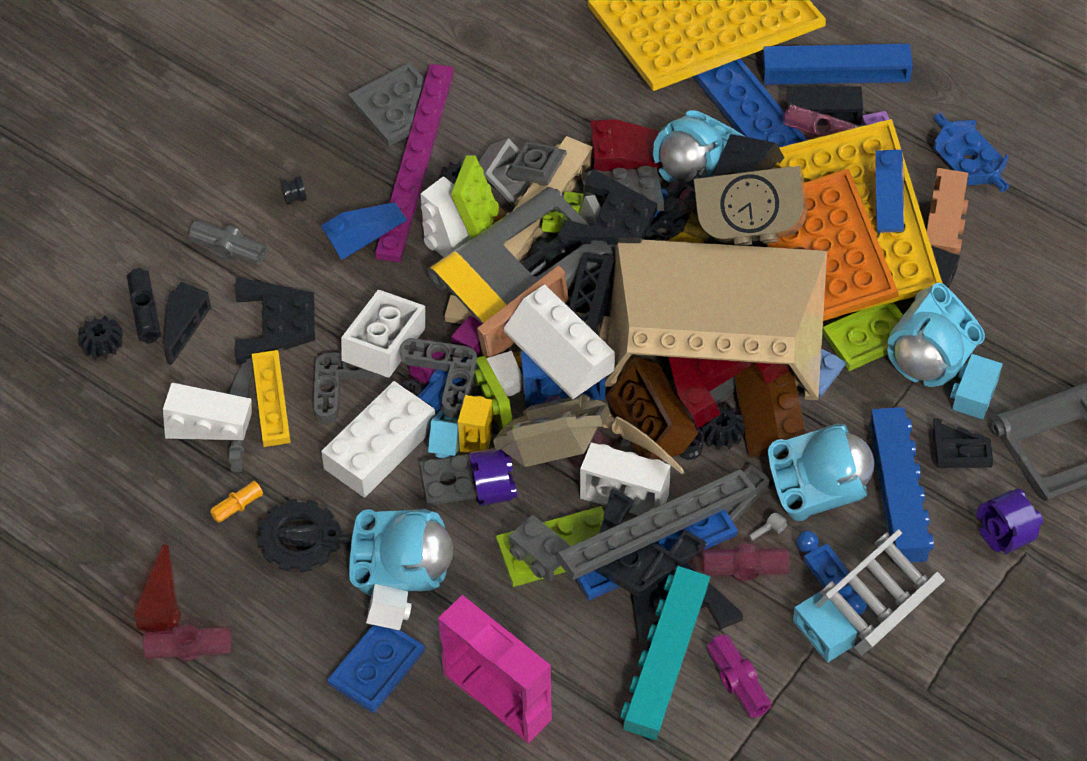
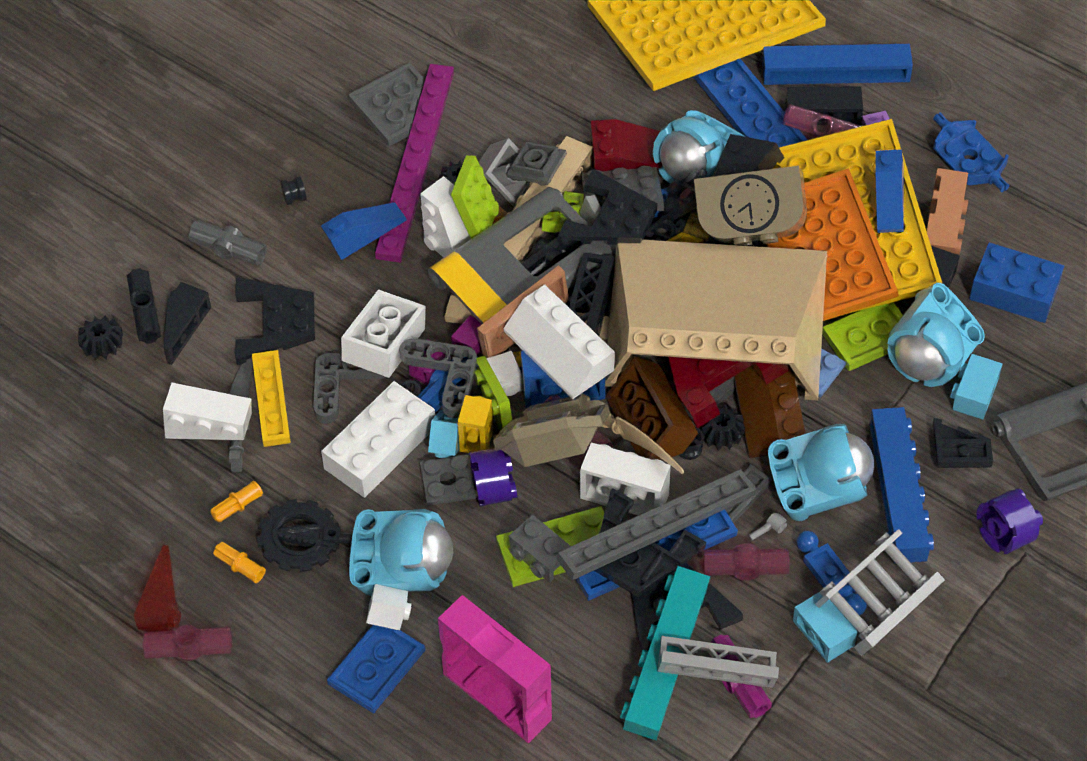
none -> light orange axle [213,542,266,583]
none -> light grey fence [657,636,779,688]
none -> blue brick [969,242,1064,323]

